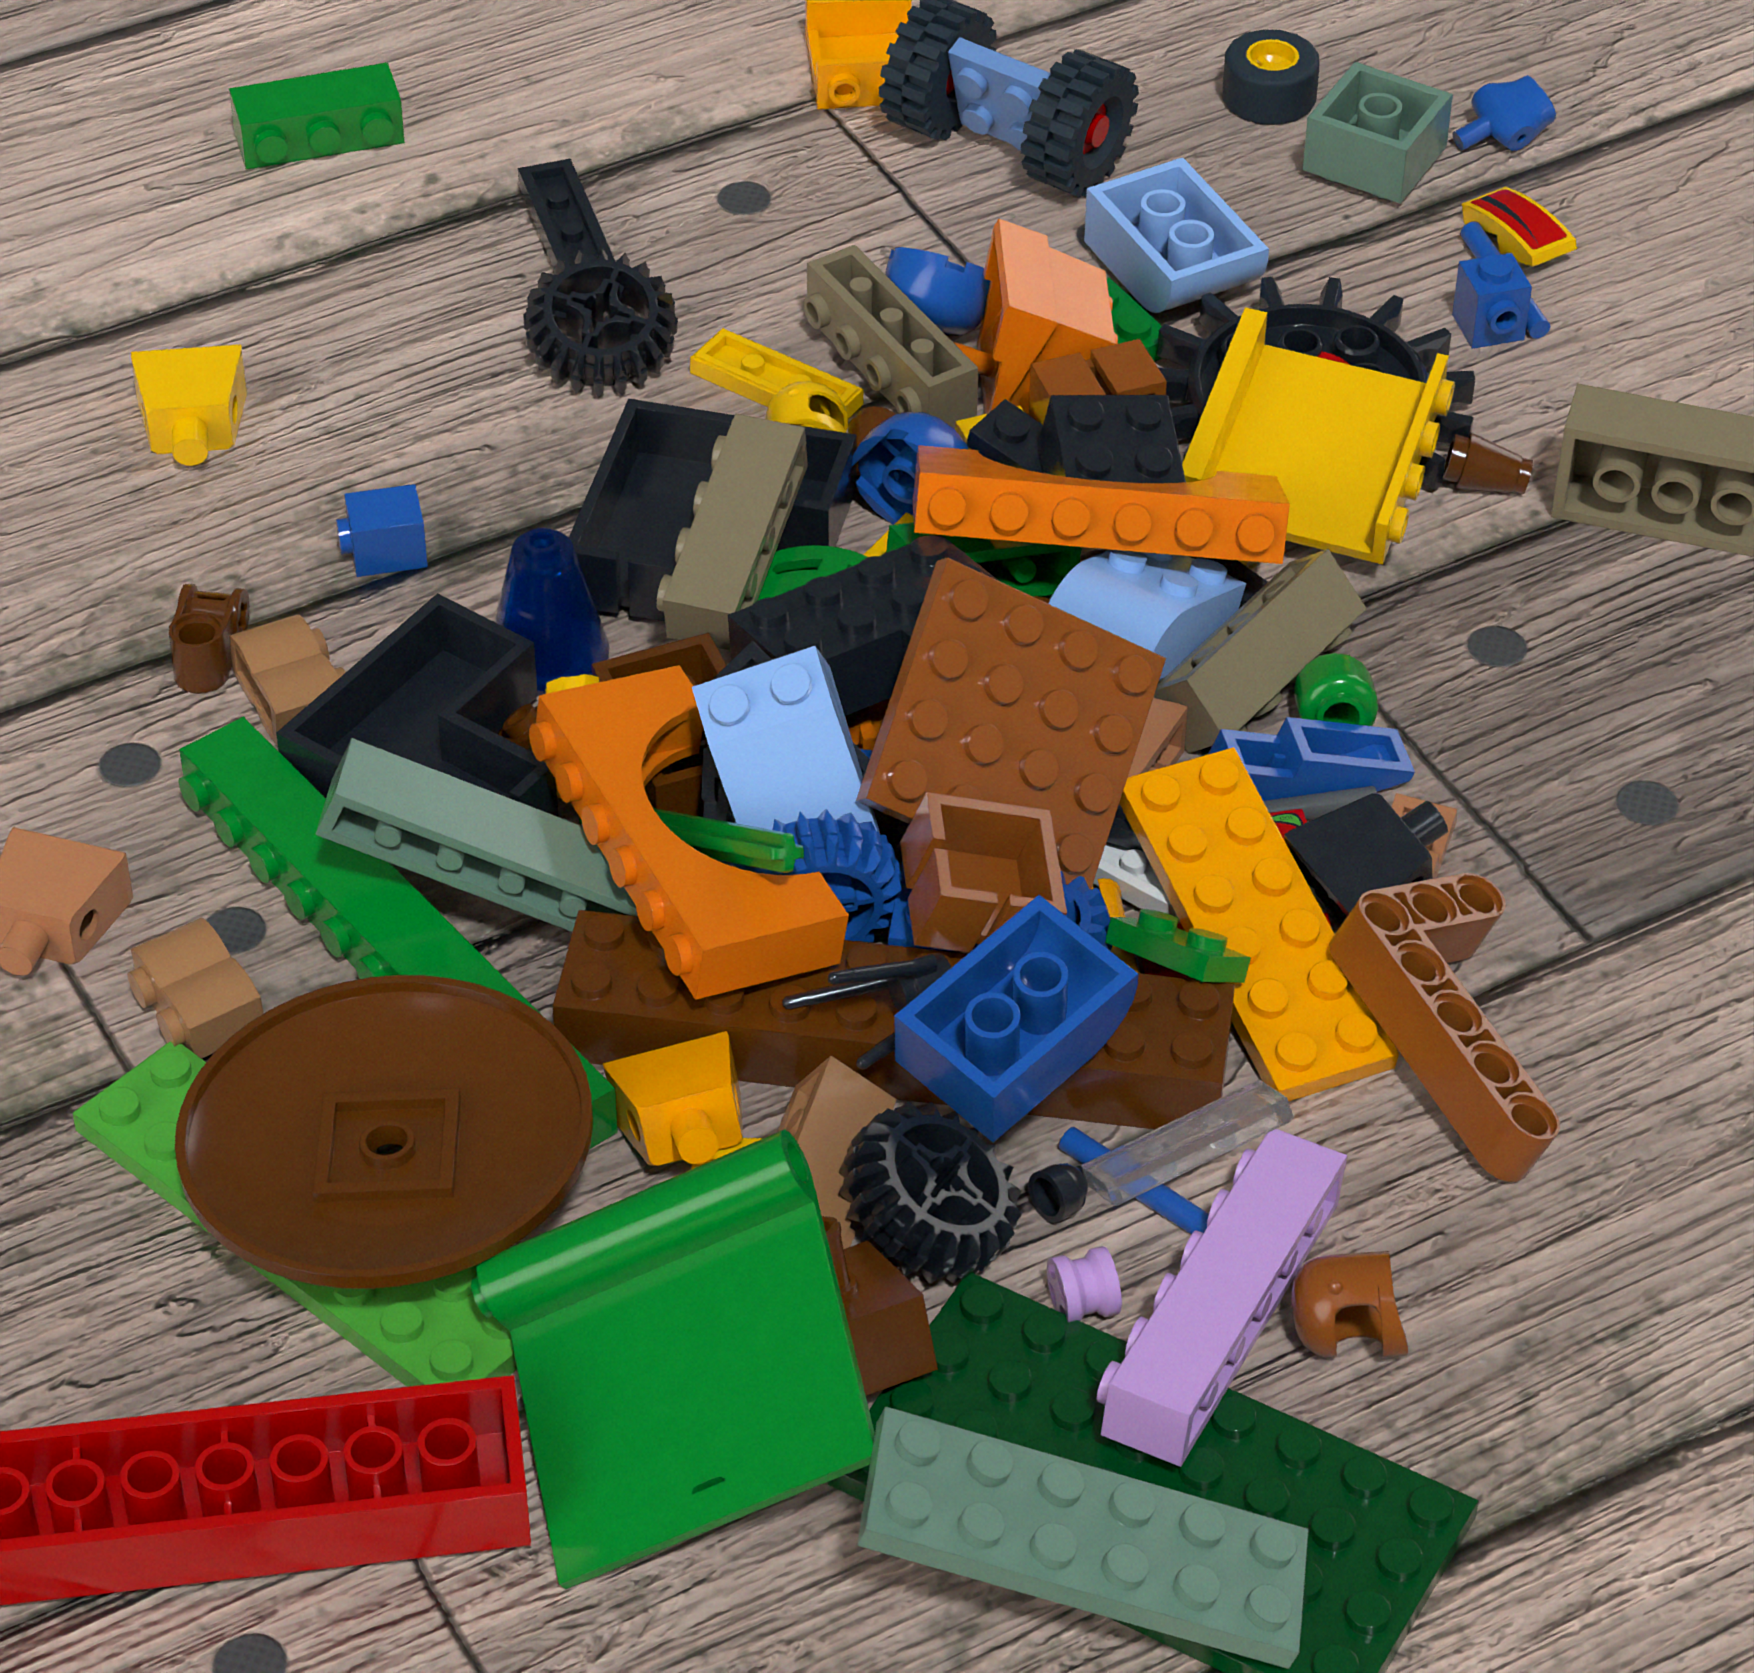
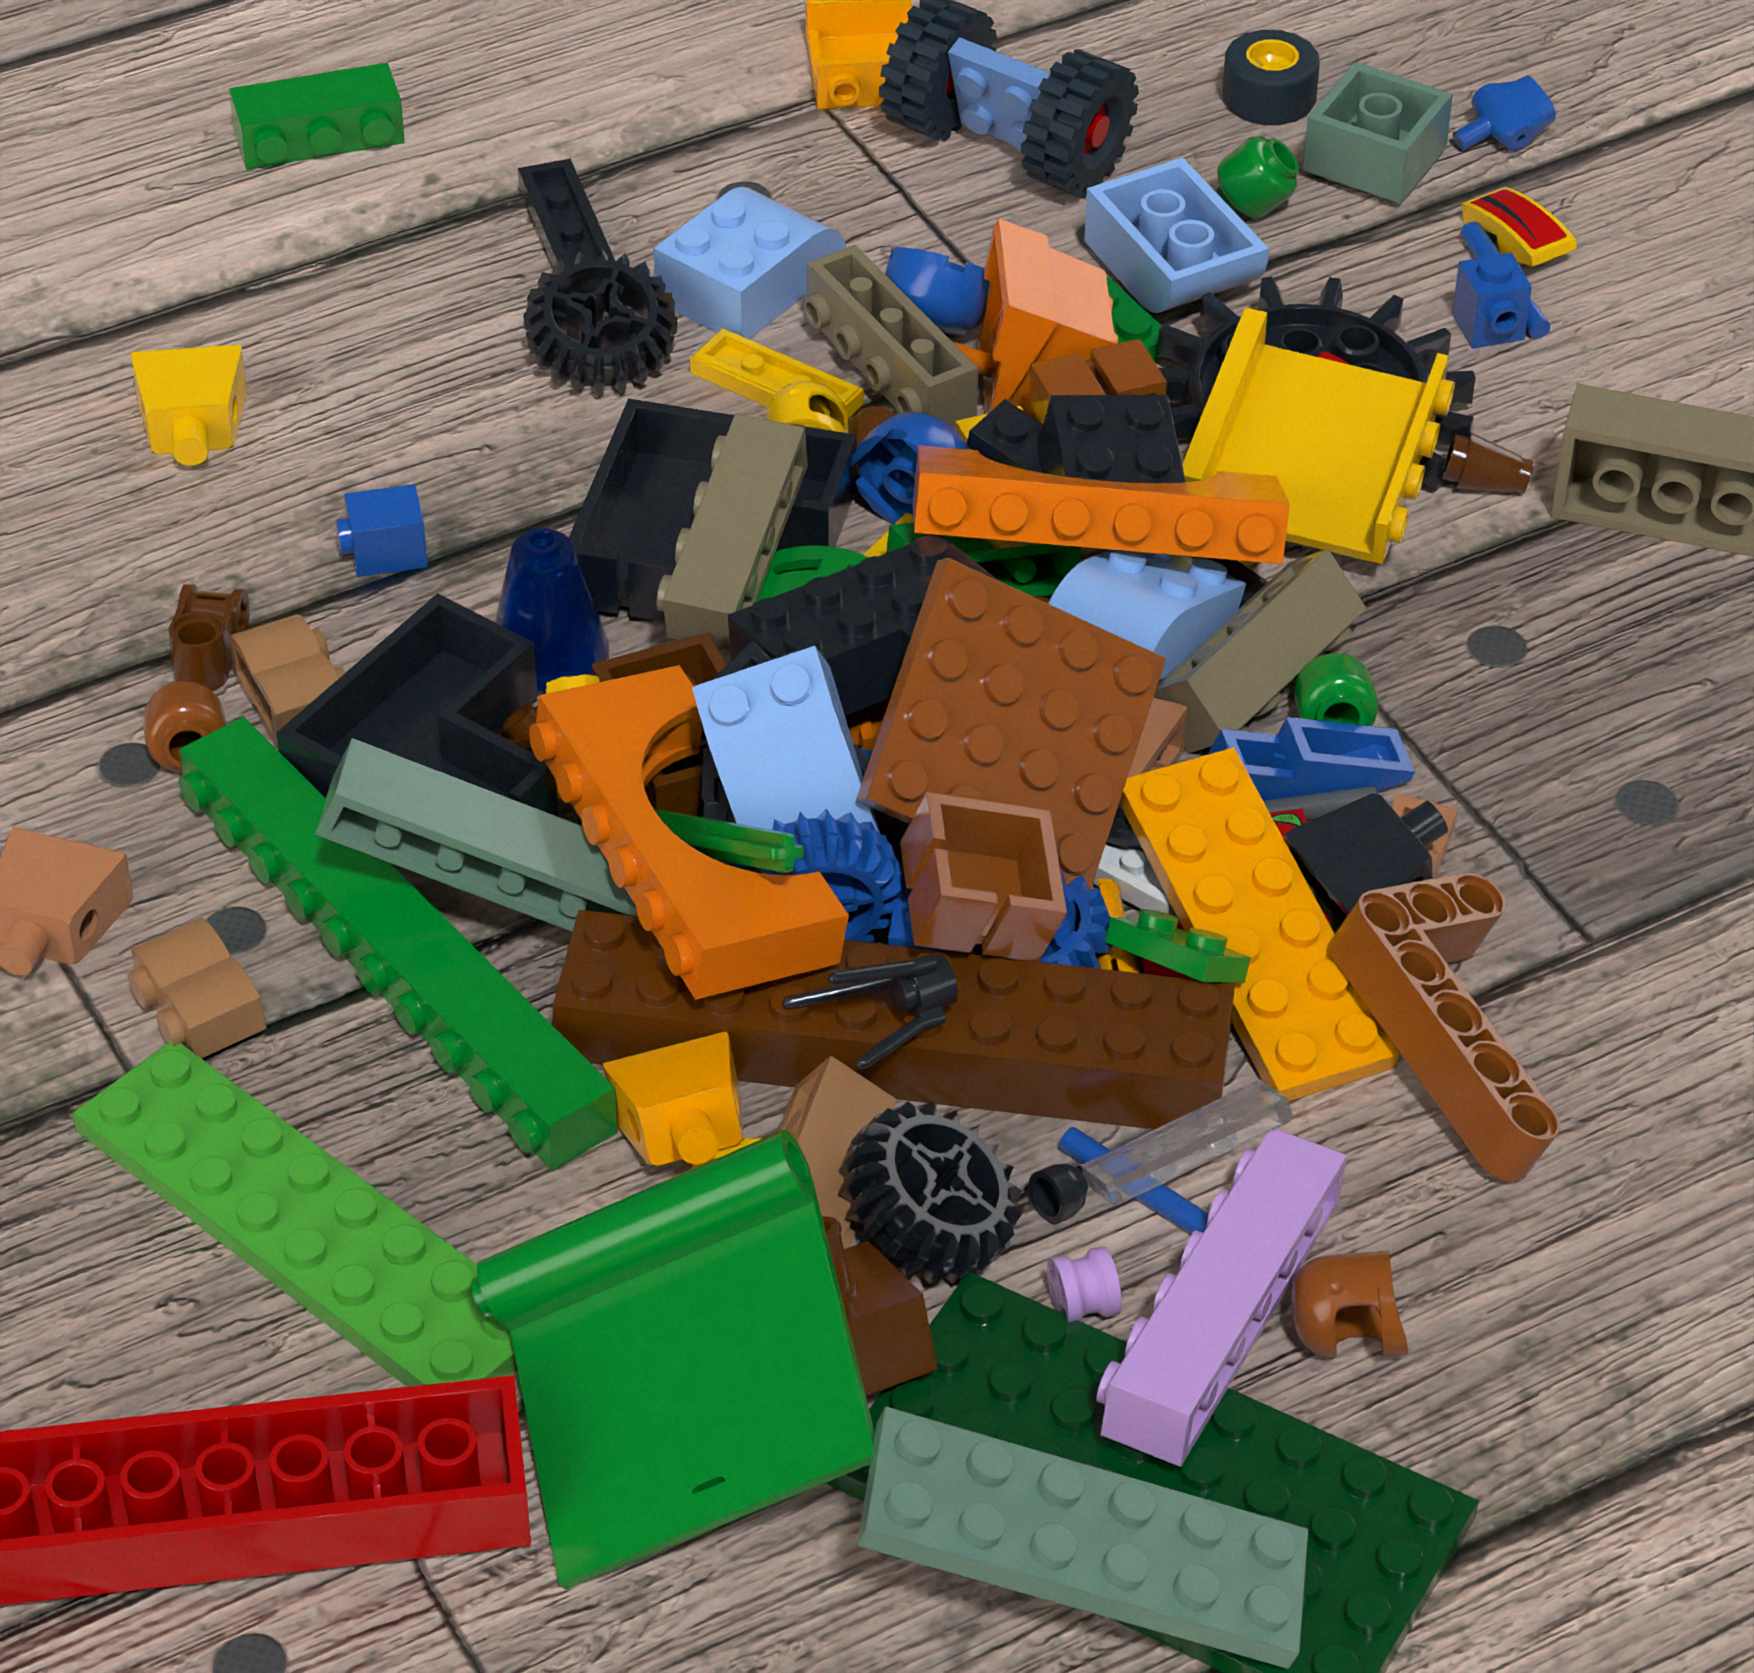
reddish brown dish [175,975,593,1289] -> none
blue brick [894,895,1138,1143] -> none
none -> dark orange head [143,681,226,773]
none -> light blue brick [653,187,846,339]
none -> green head [1217,136,1299,218]

